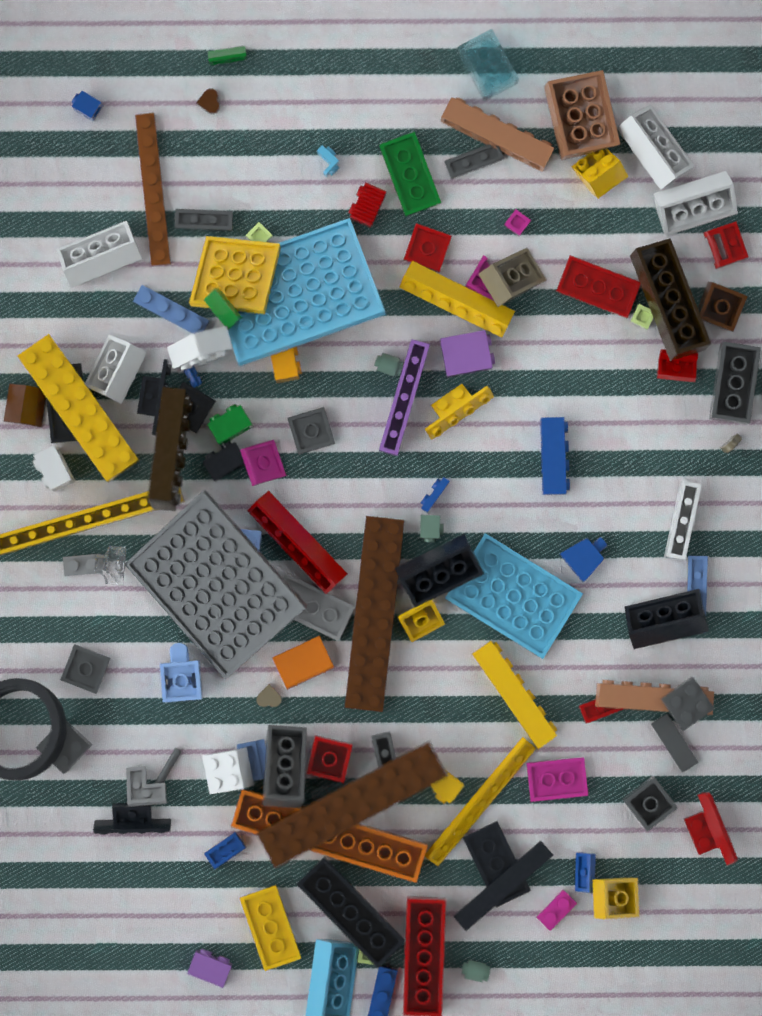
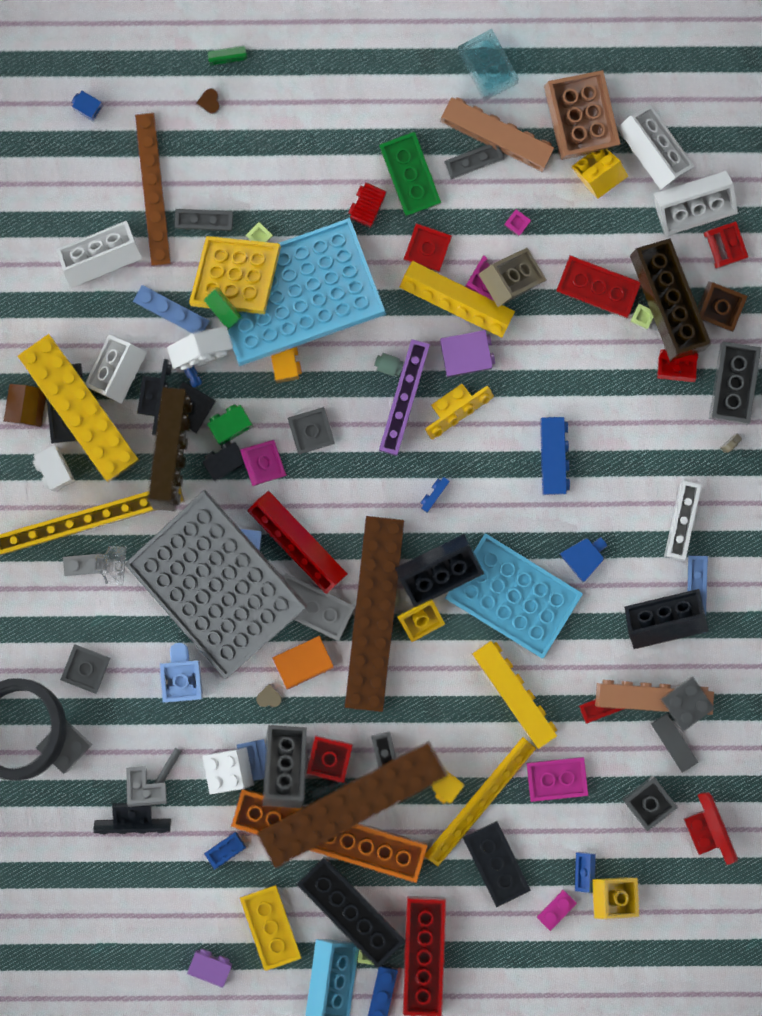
medium azure bracket [317,145,339,177] -> none
sand green brick [420,515,444,543] -> none
black tile [453,840,554,931] -> none
sand green brick [461,959,491,982] -> none

